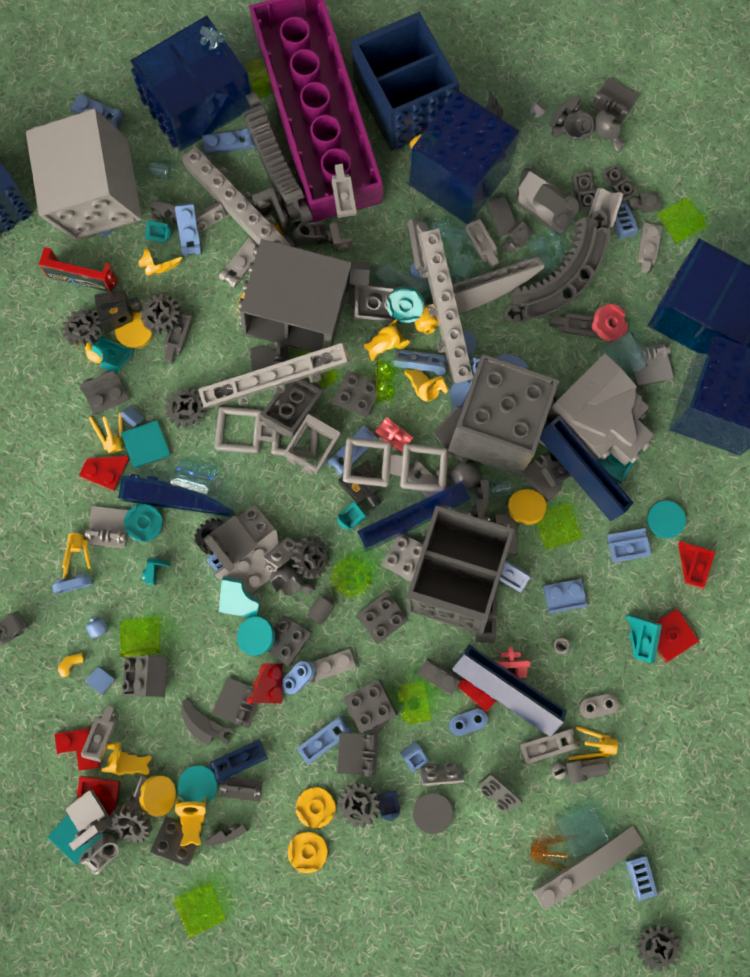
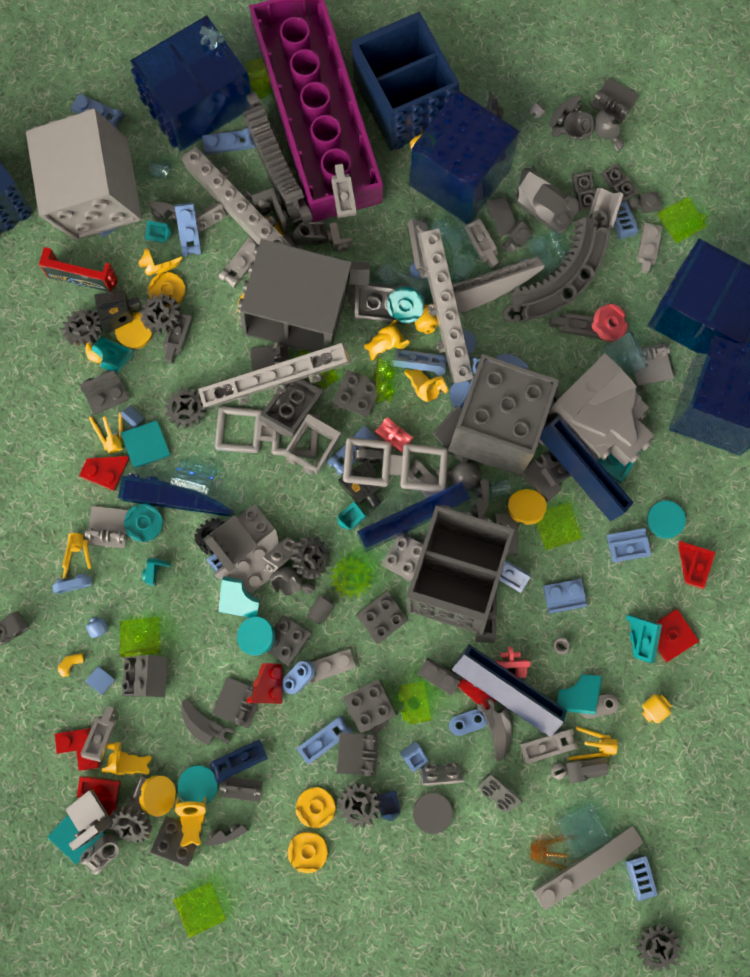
none -> yellow tile [148,272,186,308]
none -> dark grey plate [353,447,384,463]
none -> dark grey piece [478,699,512,761]
none -> teal tile [557,674,602,715]
none -> yellow head [642,694,672,724]

